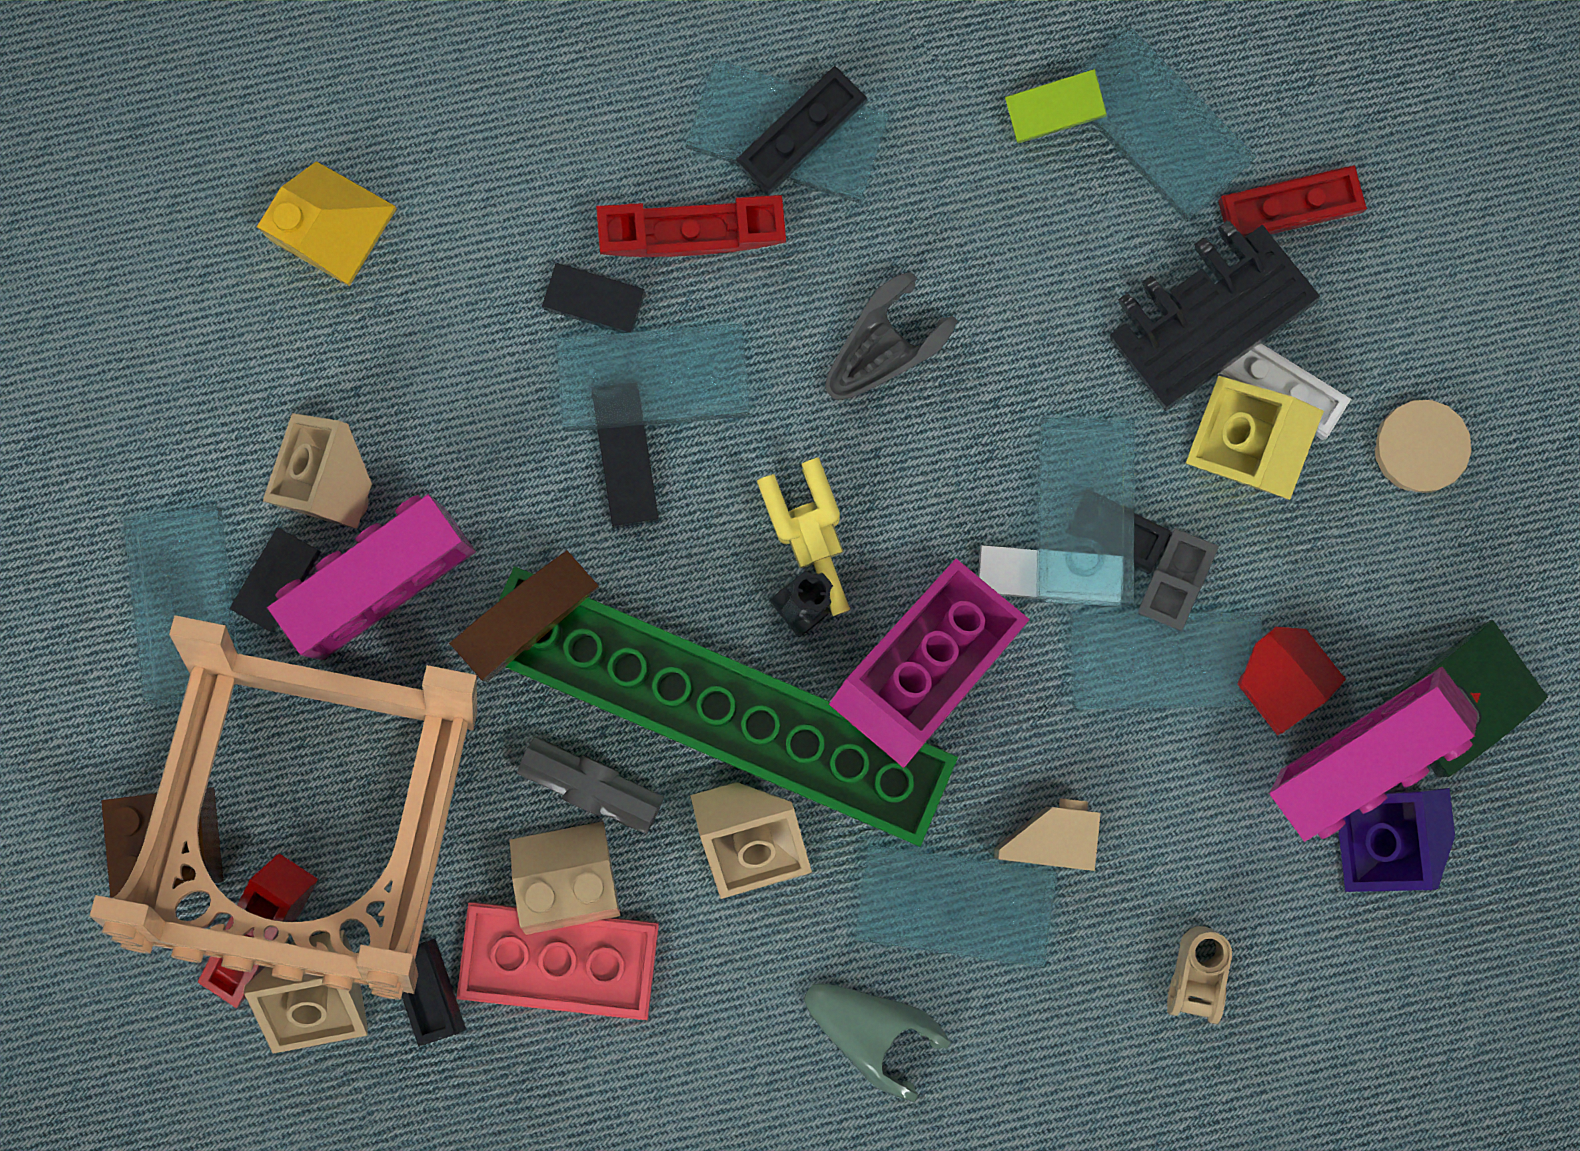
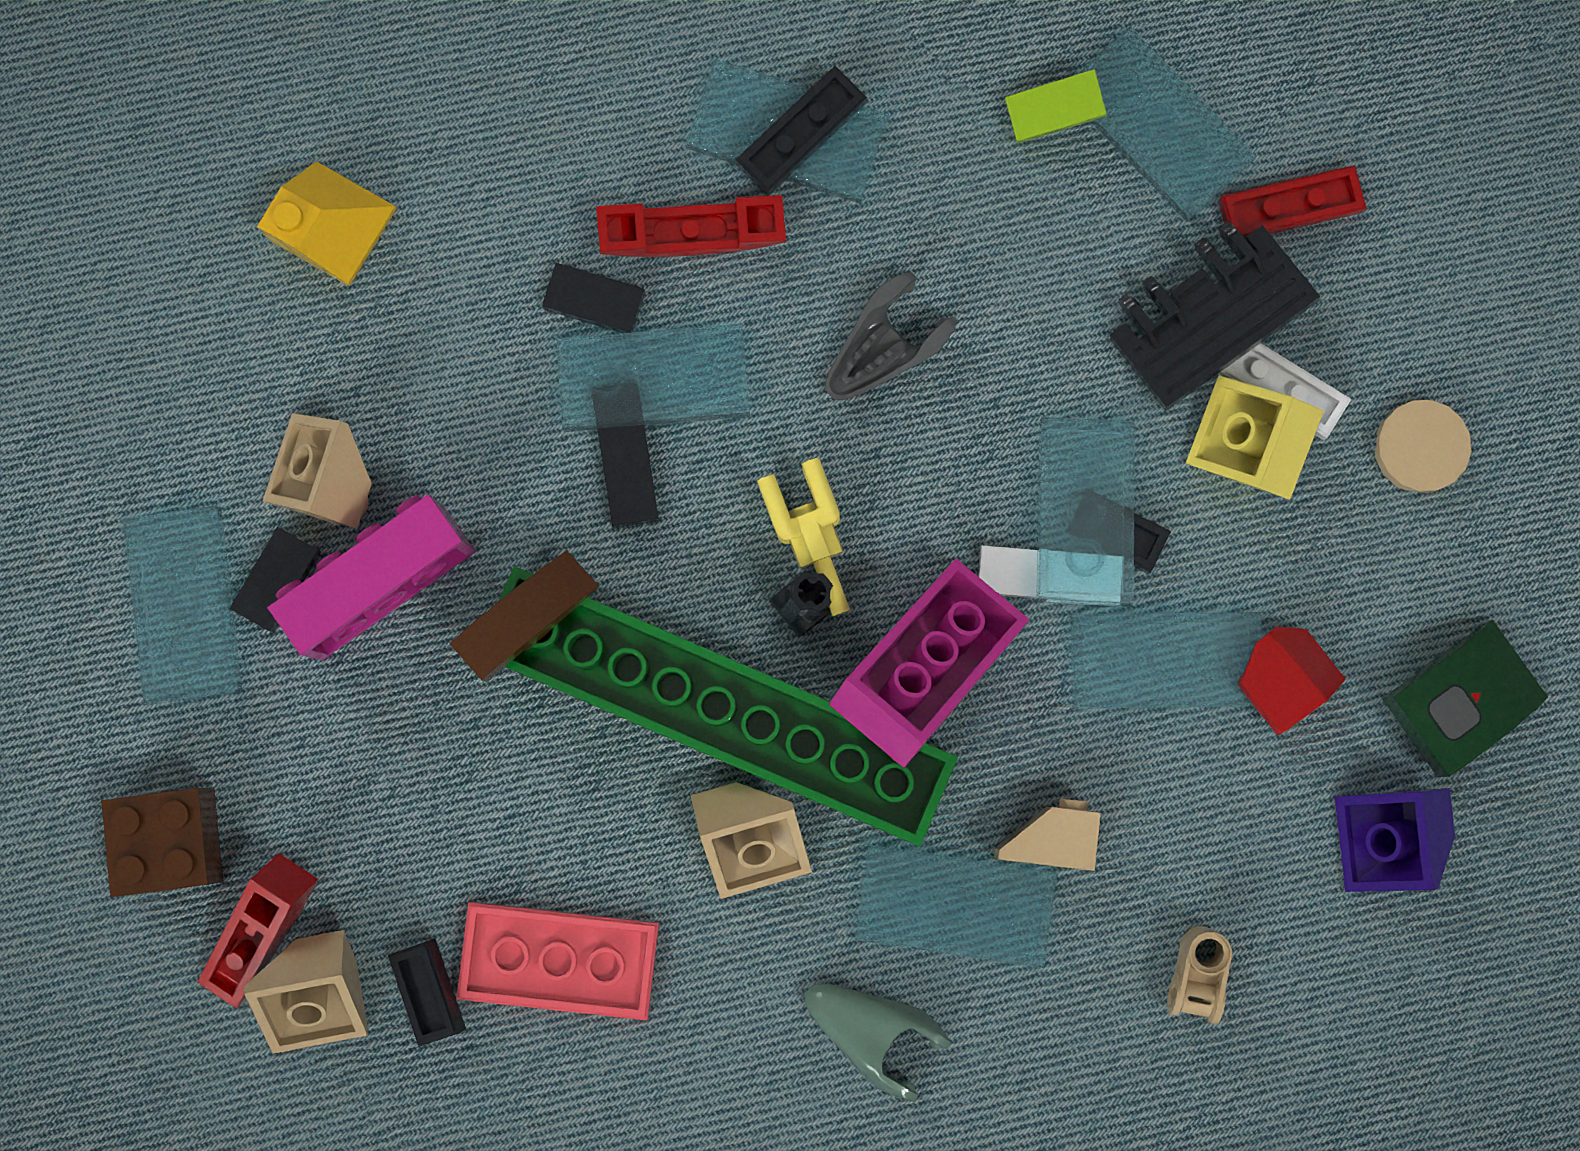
light nougat arch [90,615,477,1000] -> none
tan slope [510,821,621,935] -> none
dark grey piece [517,737,664,834] -> none
dark grey slope [1137,528,1219,632] -> none
dark pink brick [1269,667,1478,842] -> none

